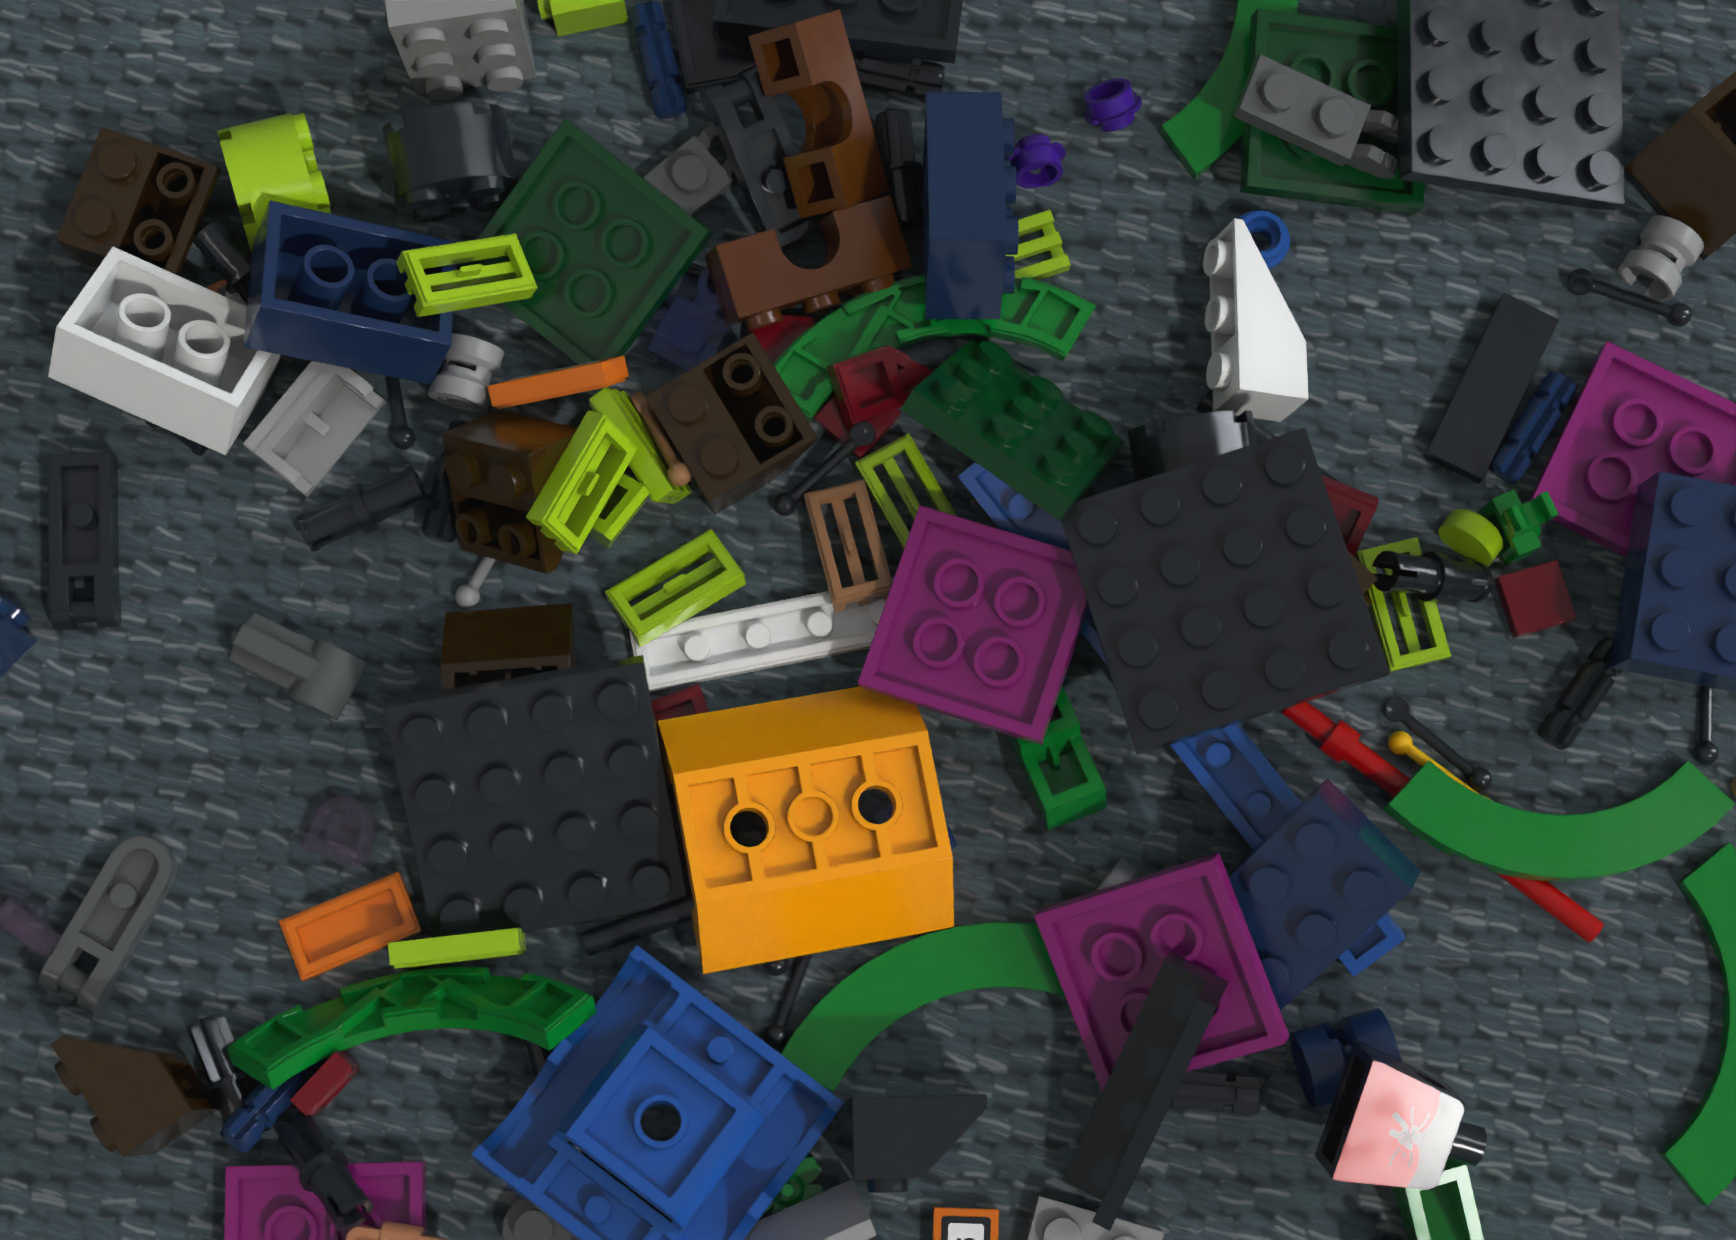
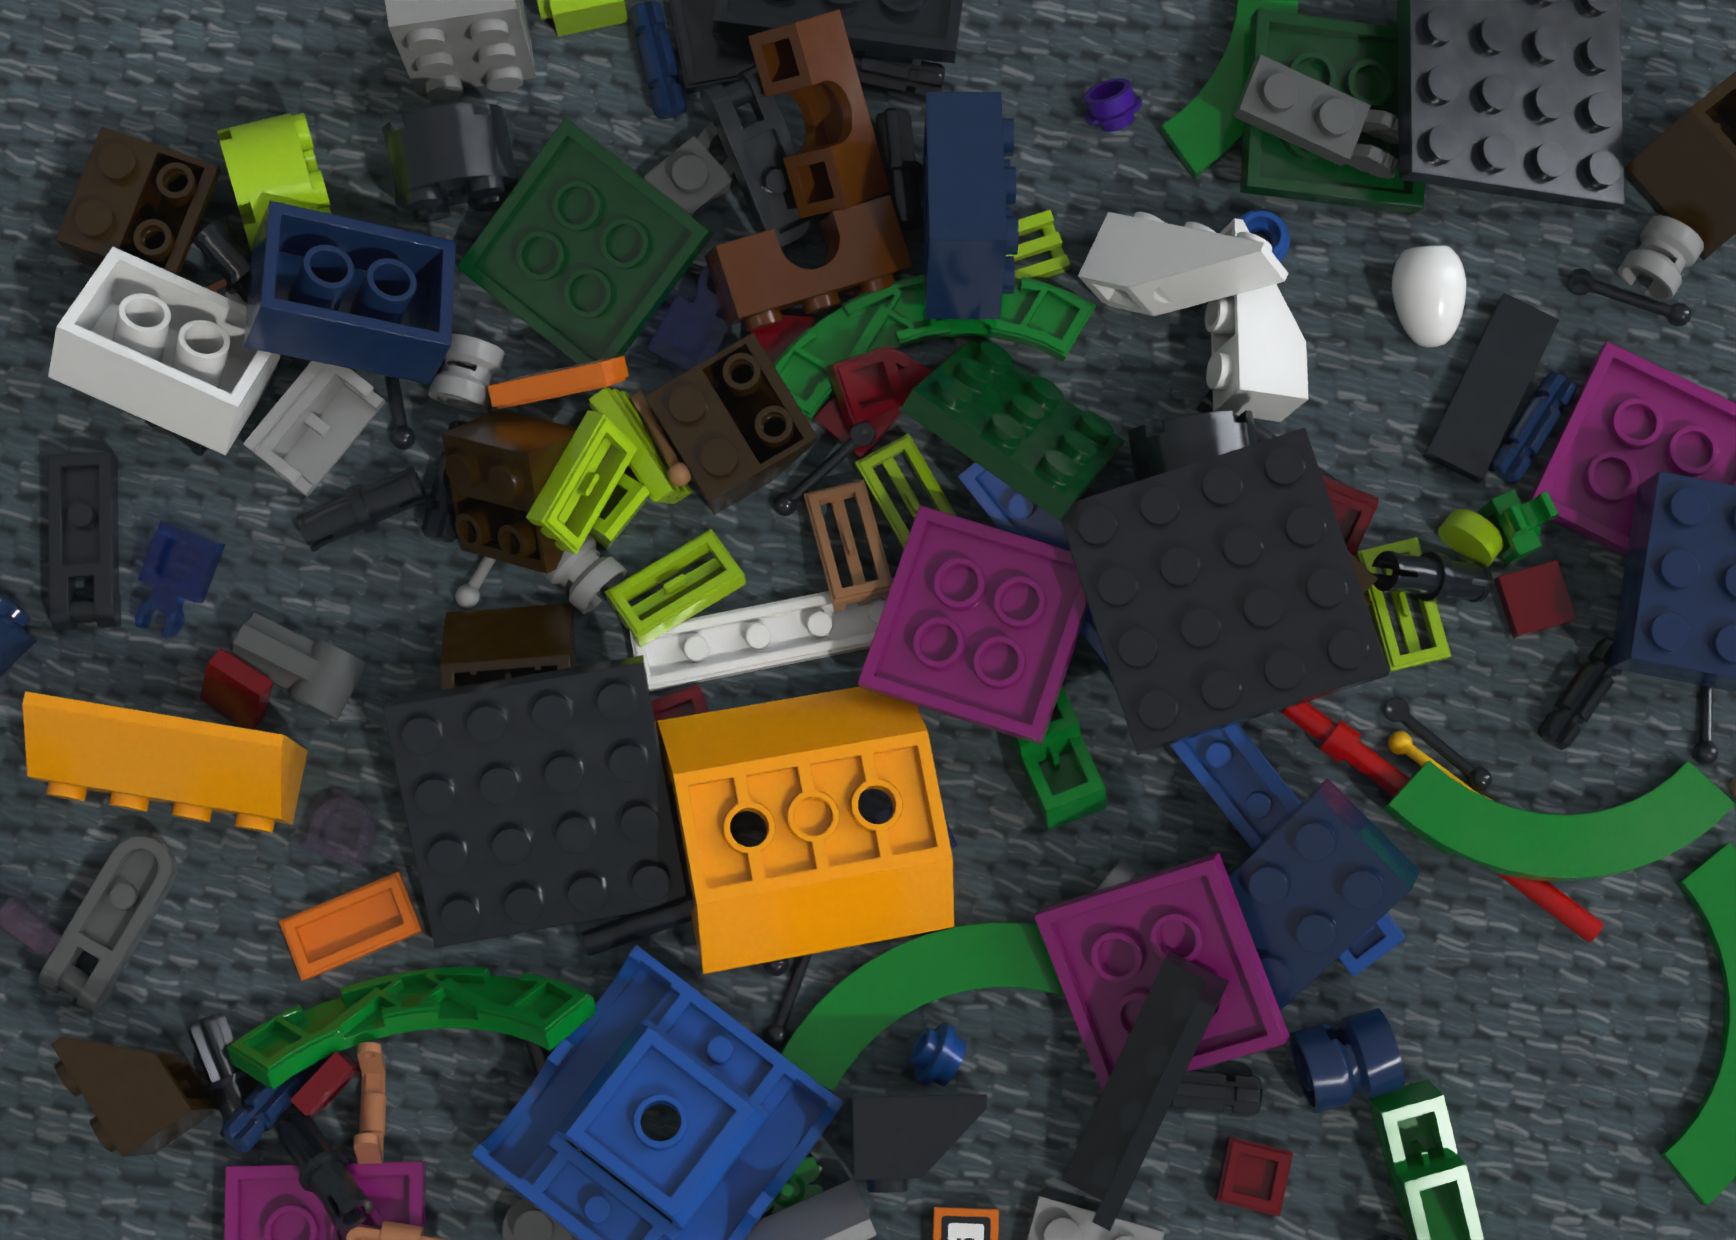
lime tile [388,928,526,969] -> none
lime tile [396,233,538,317] -> none
dark purple plate [1006,134,1066,189] -> none
torso [1315,1040,1487,1190] -> none
none -> light orange slope [22,691,308,833]
none -> clear blue plate [135,521,225,638]
none -> dark red tile [200,649,273,730]
none -> nougat piece [353,1042,386,1164]
none -> light grey wheel [540,534,627,615]
none -> blue plate [910,1022,966,1087]
none -> white slope [1078,212,1288,316]
none -> dark red tile [1214,1137,1293,1217]
none -> white animal [1392,246,1467,347]

